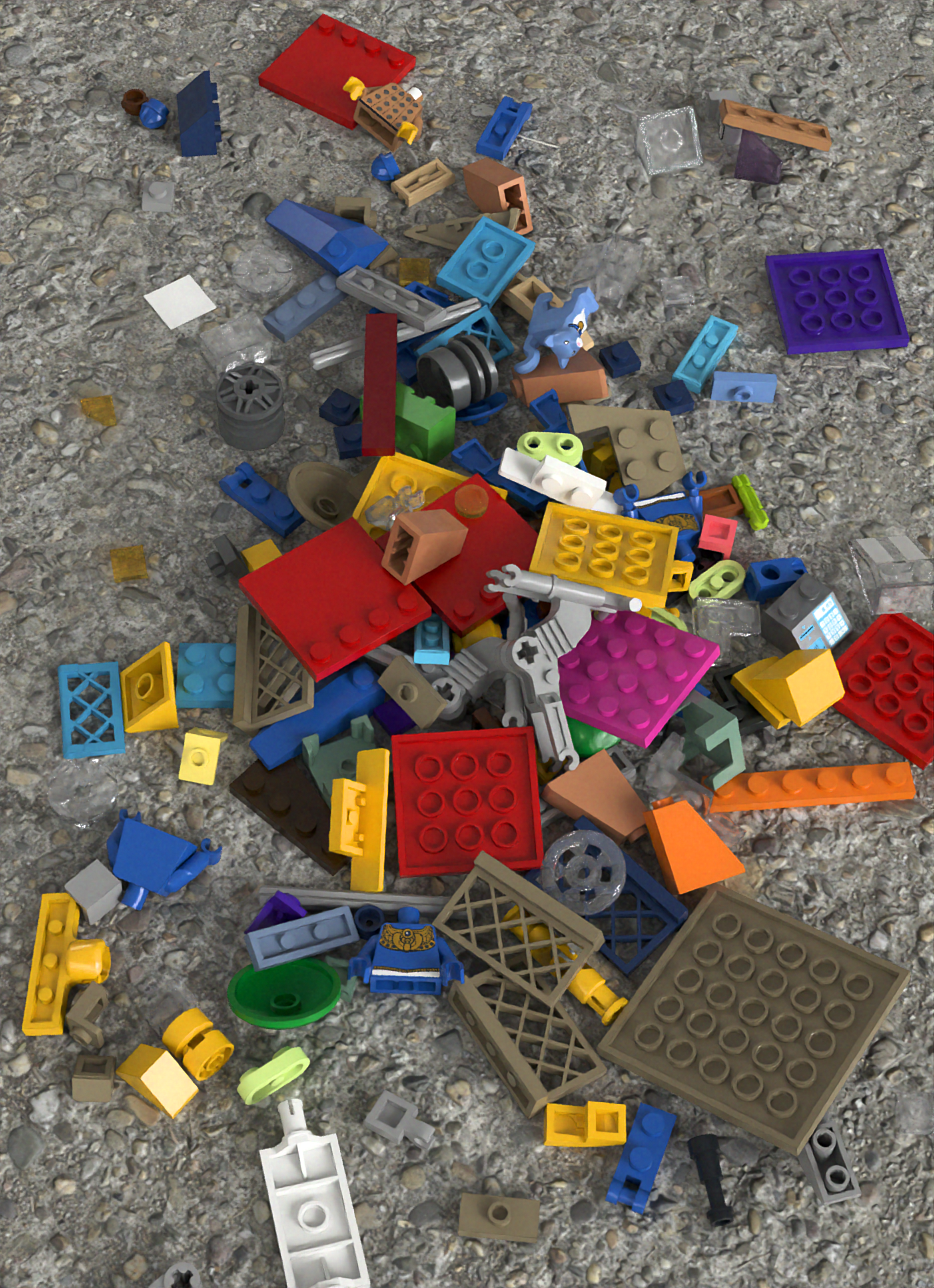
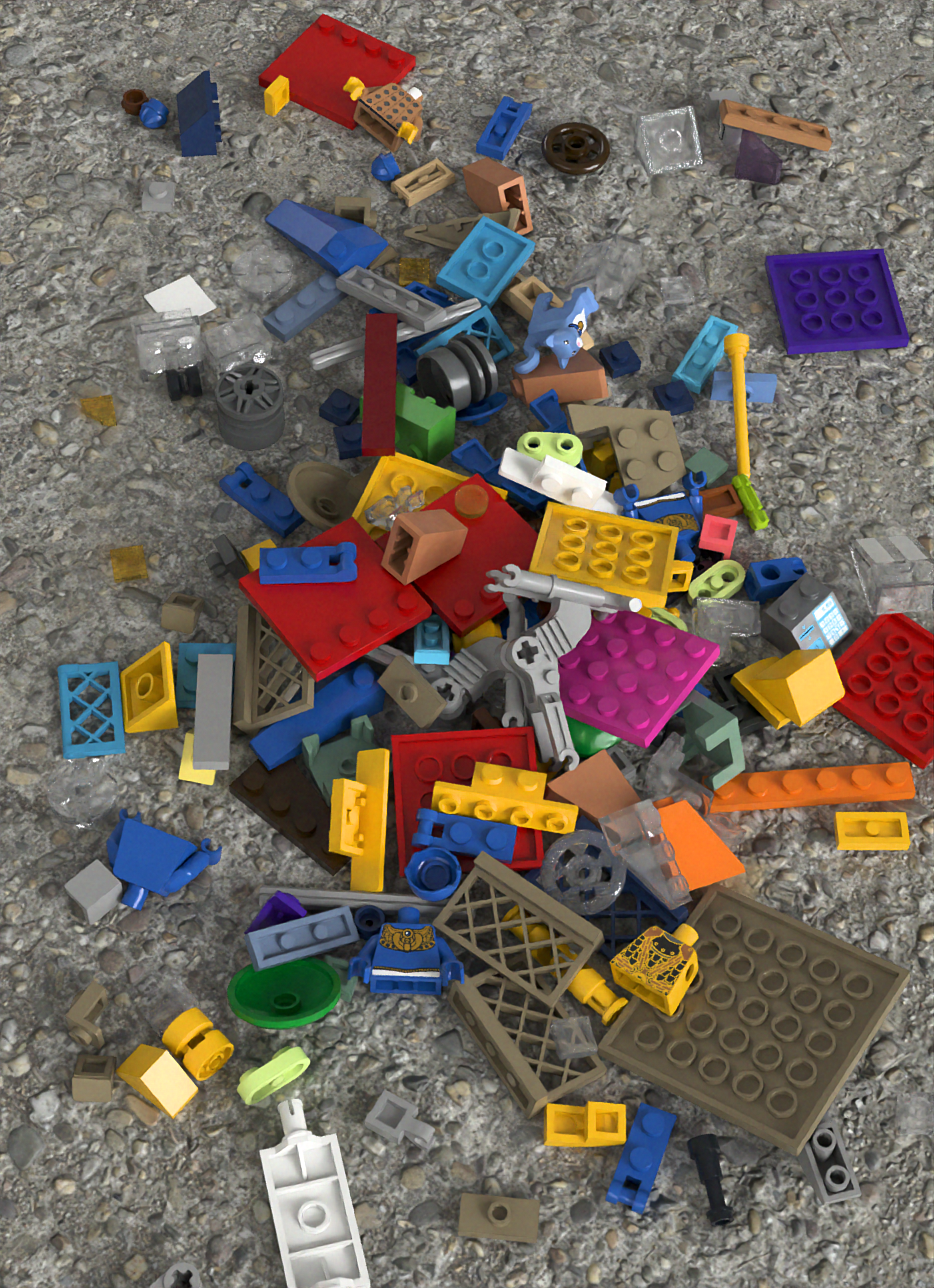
yellow plate [22,893,111,1036] -> none
dark purple tile [373,698,417,737] -> none
none -> clear bracket [129,308,204,383]
none -> dark tan slope [161,592,205,634]
none -> black wheel [165,365,203,402]
none -> light grey tile [193,654,233,770]
none -> blue plate [259,542,357,584]
none -> yellow tile [264,75,290,117]
none -> blue hair [404,846,462,902]
none -> blue plate [411,808,518,864]
none -> yellow bracket [431,762,578,835]
none -> dark brown plate [541,122,610,175]
none -> clear tile [550,1016,598,1060]
none -> clear slope [598,798,692,910]
none -> yellow torso [610,923,699,1017]
none -> sand green tile [684,447,728,489]
none -> yellow piece [724,333,750,478]
none -> yellow plate [833,812,910,850]

